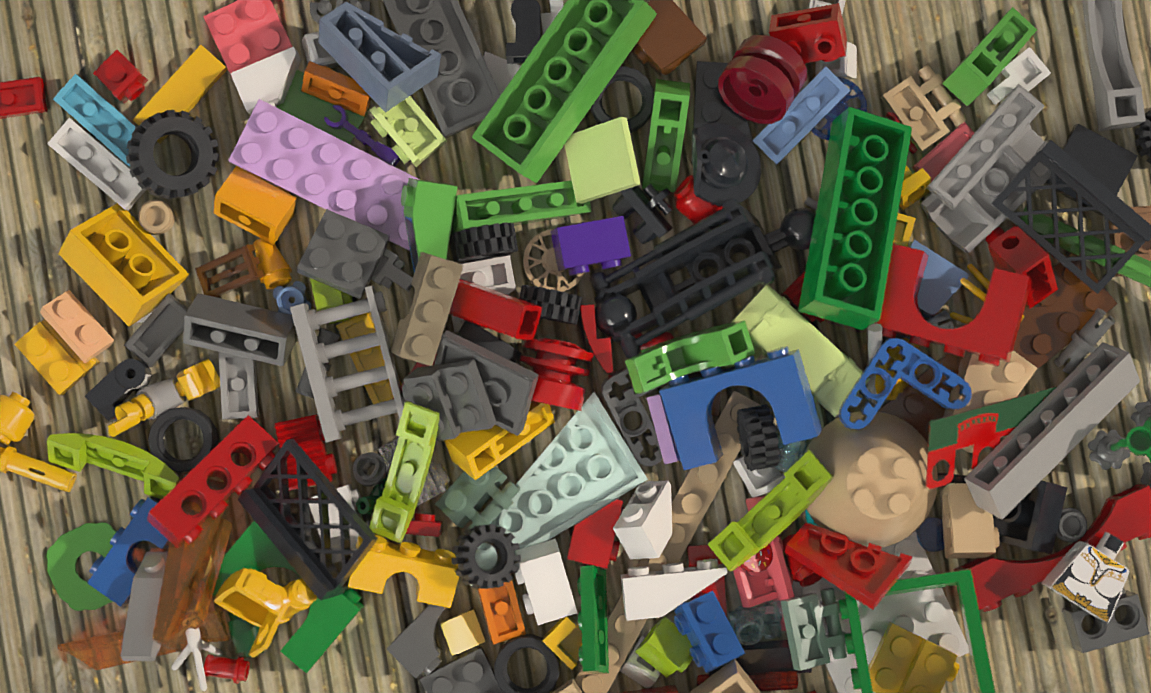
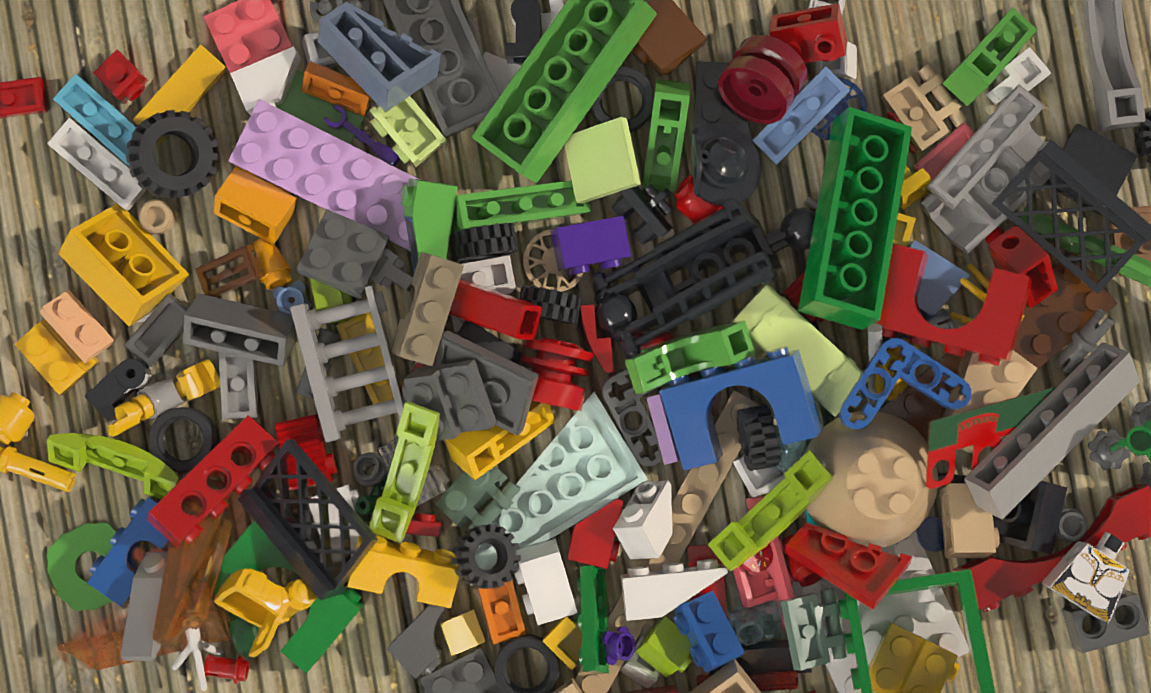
none -> dark purple plate [603,626,636,665]

